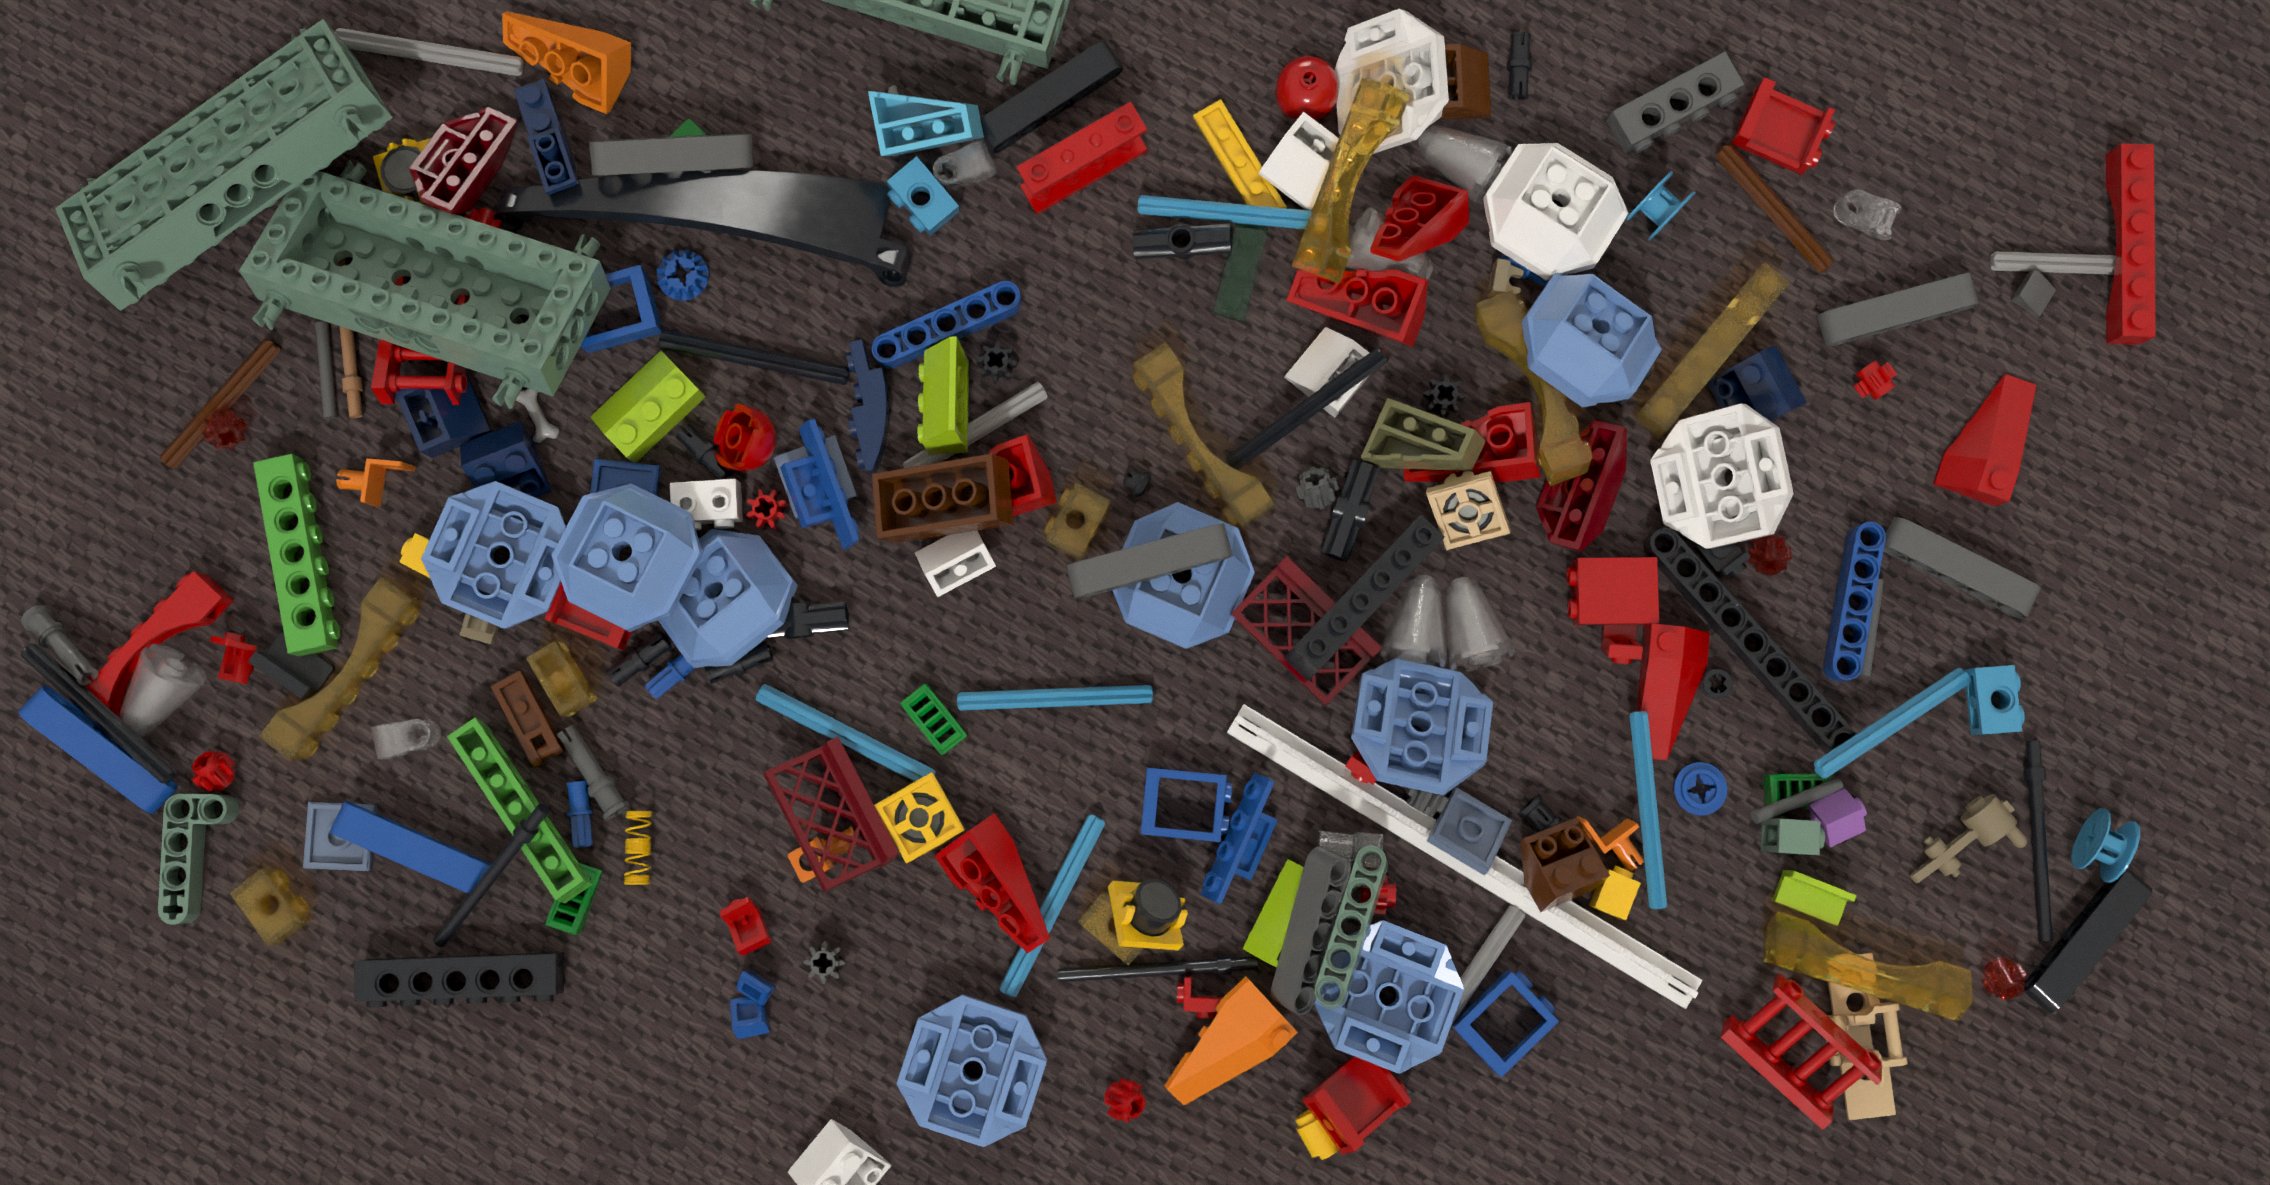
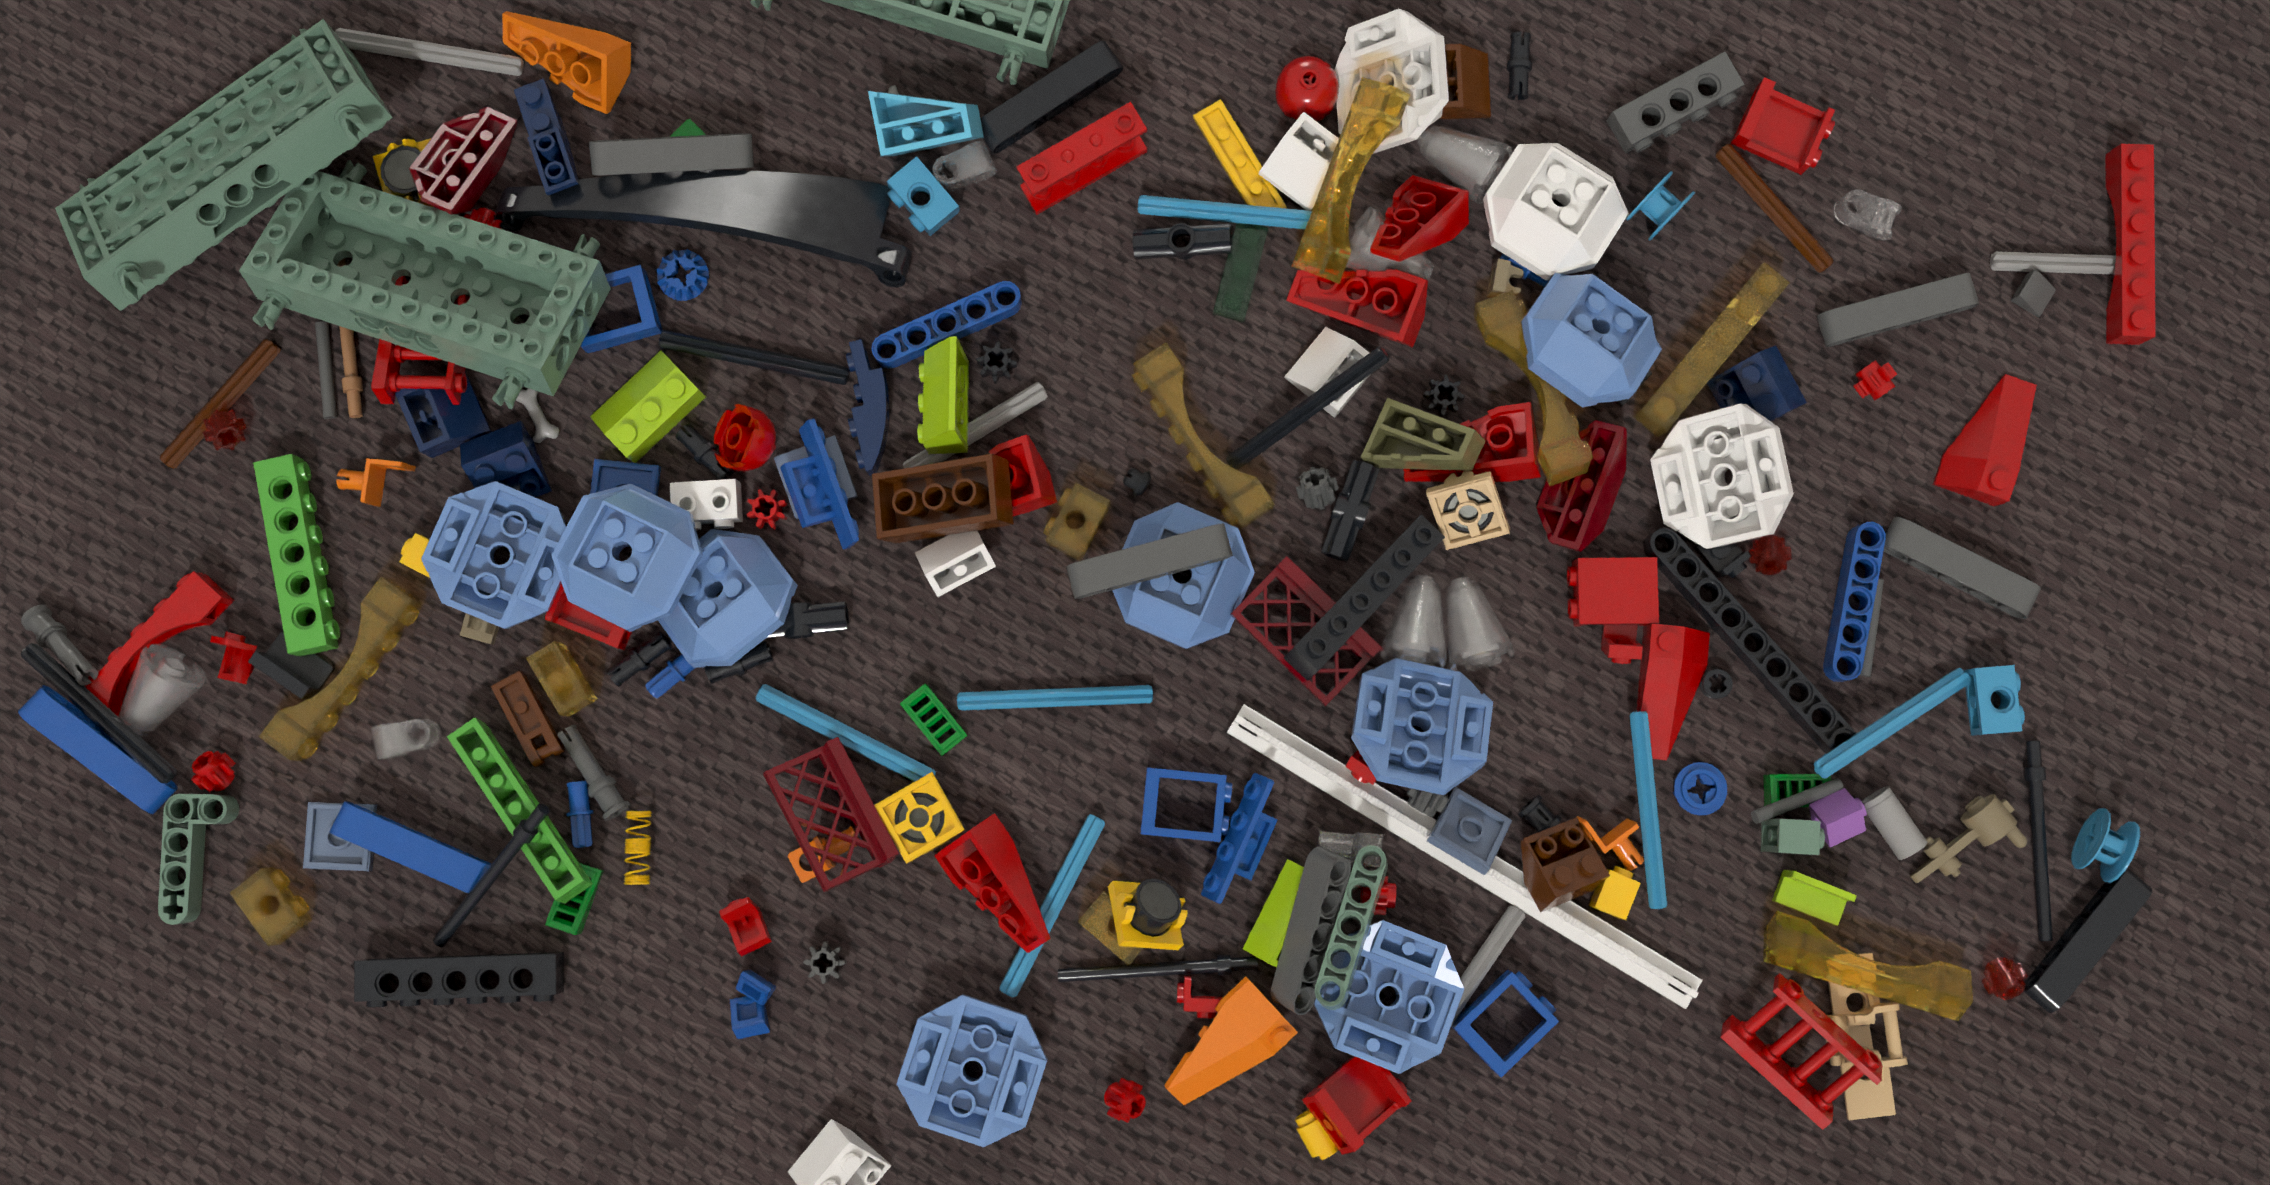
none -> light grey pin [1862,786,1928,860]

